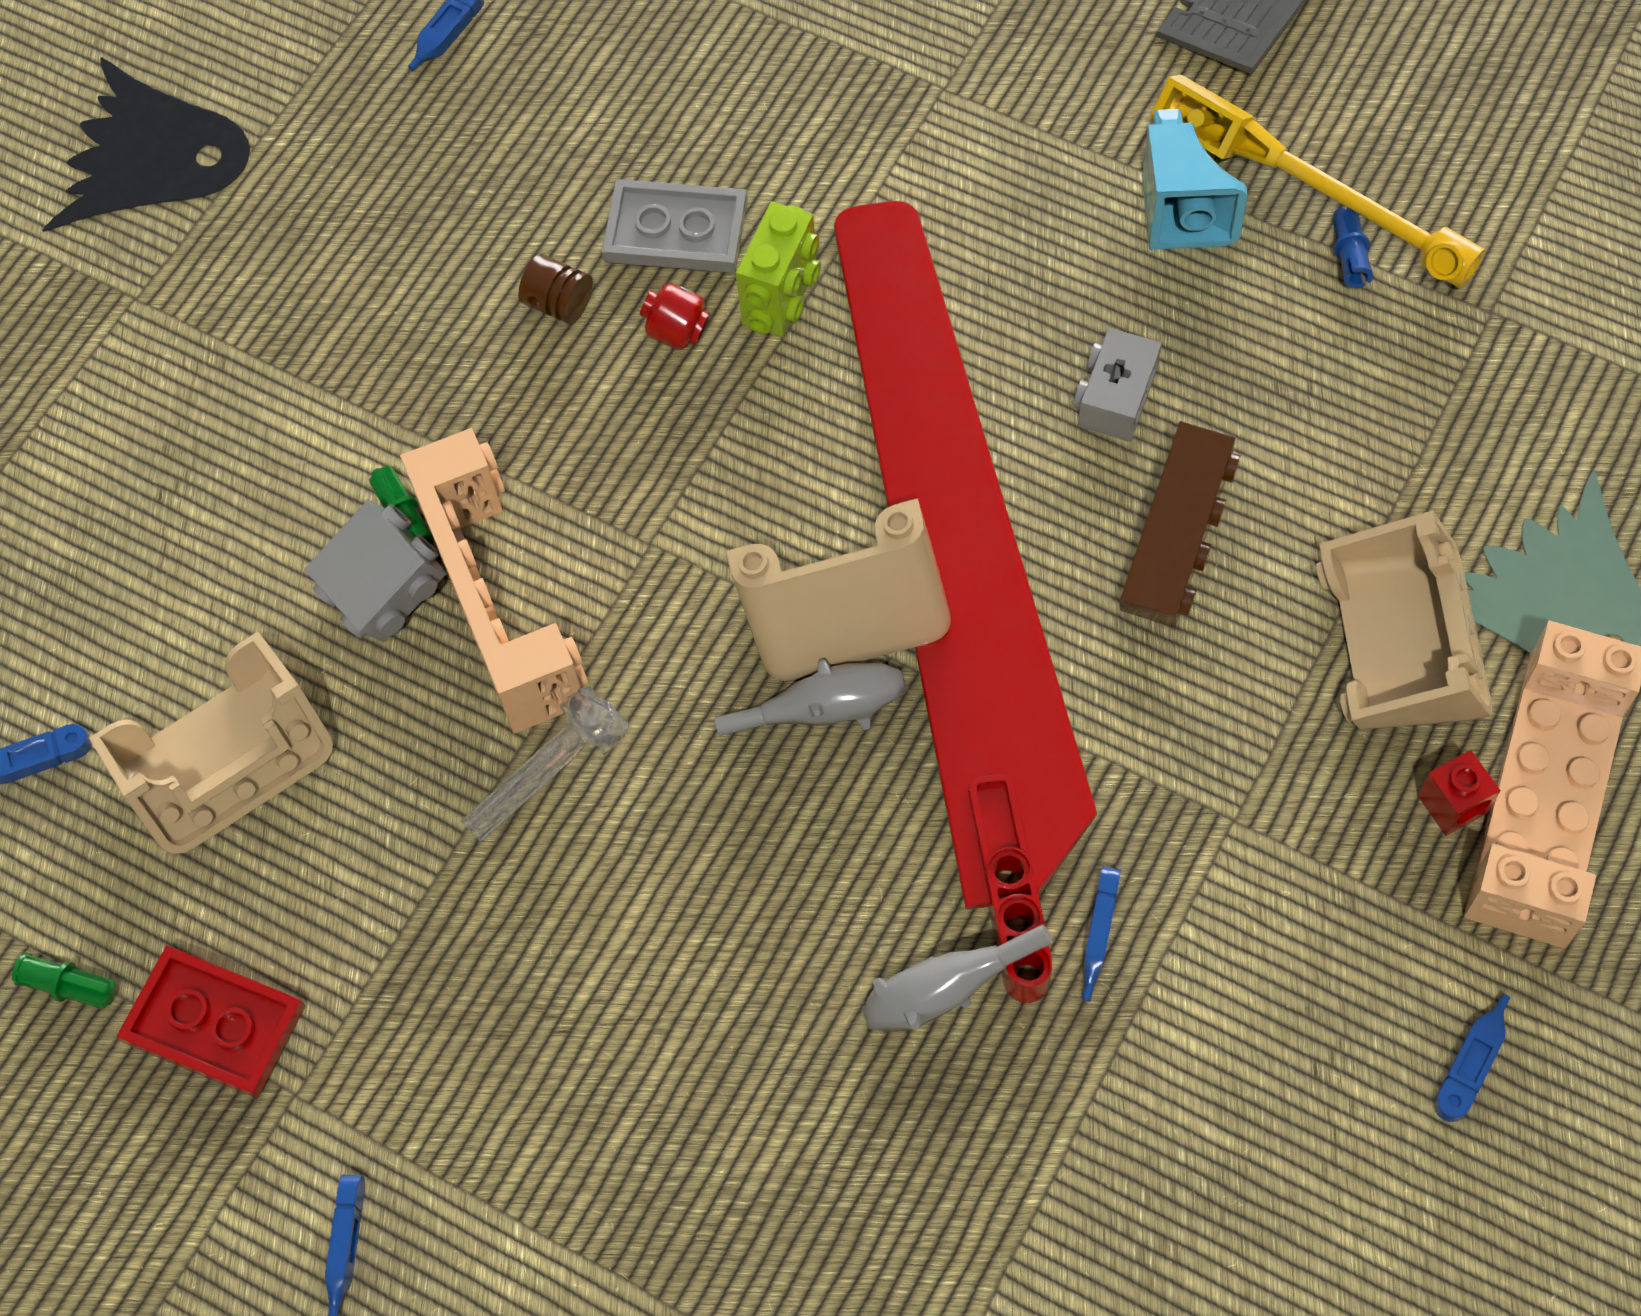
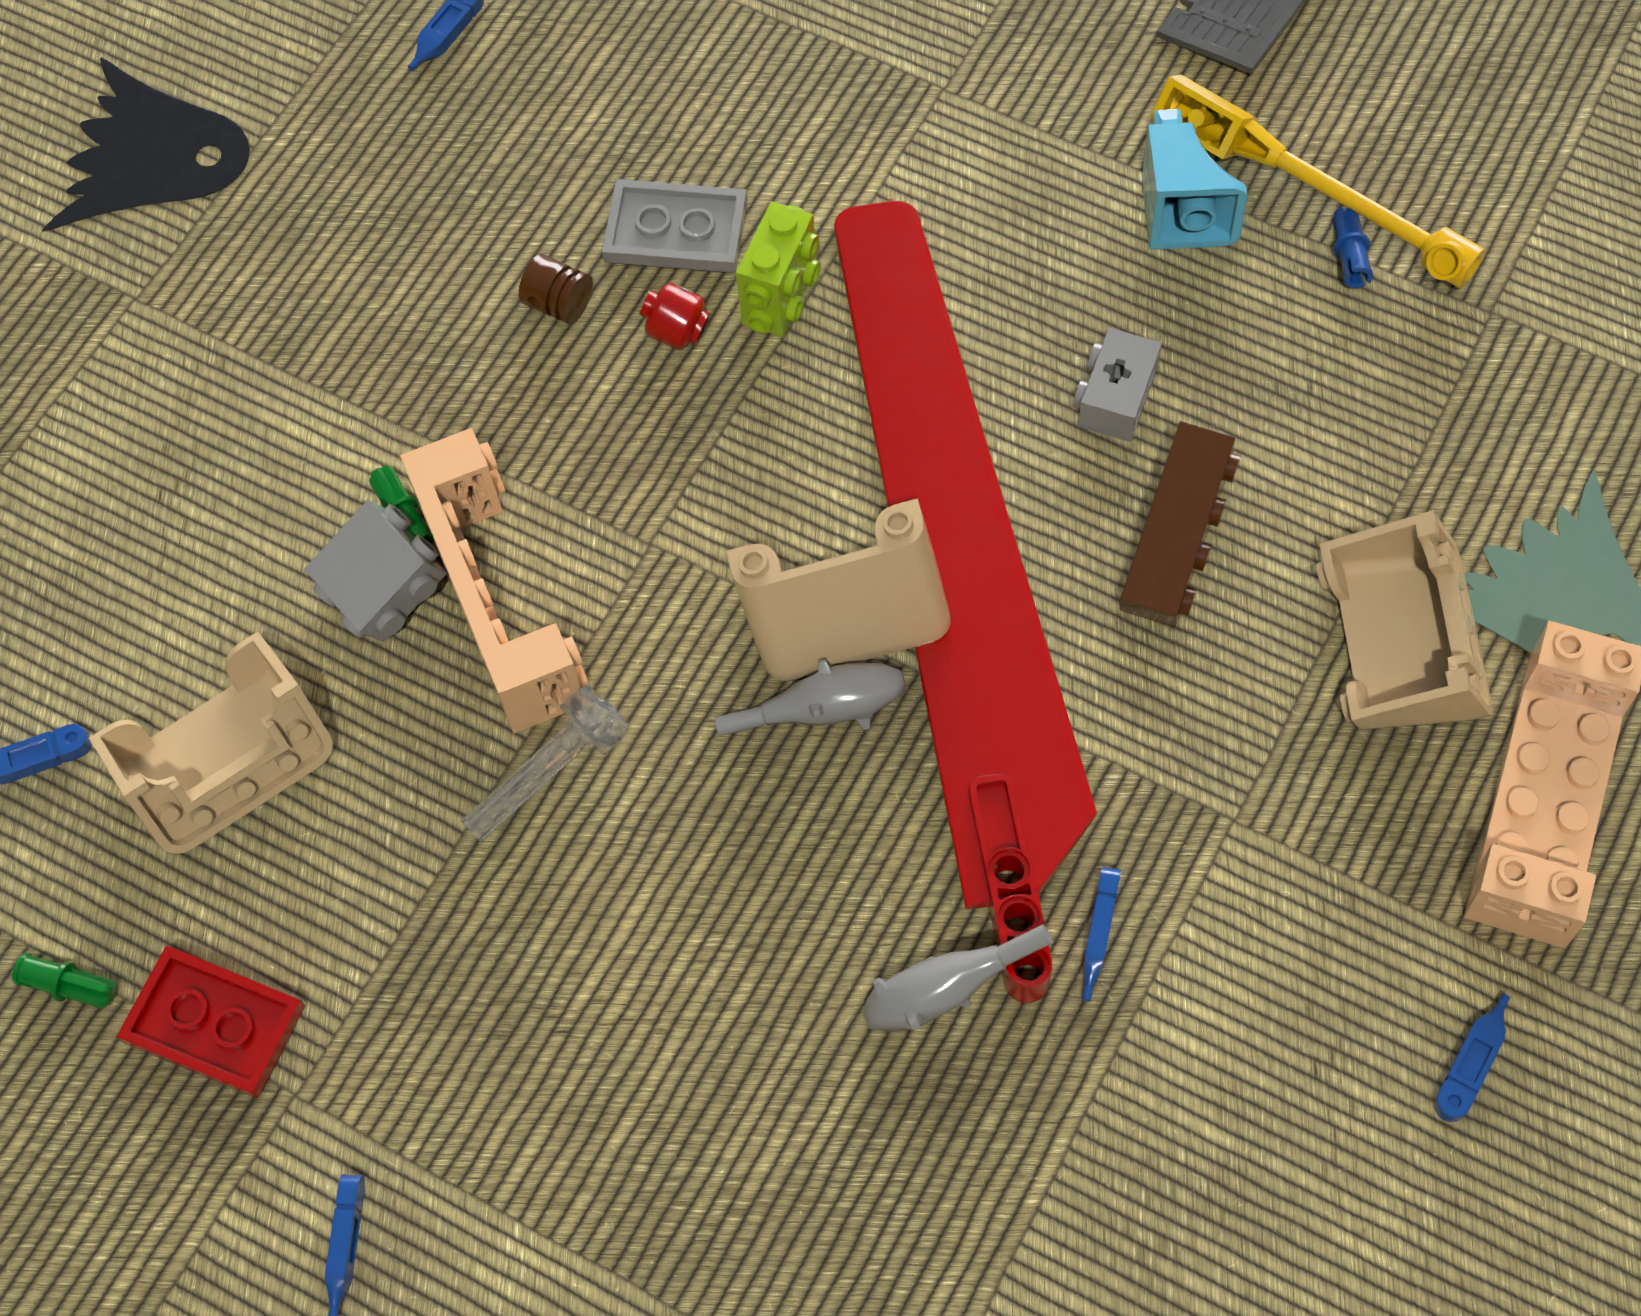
red brick [1417,750,1501,836] -> none

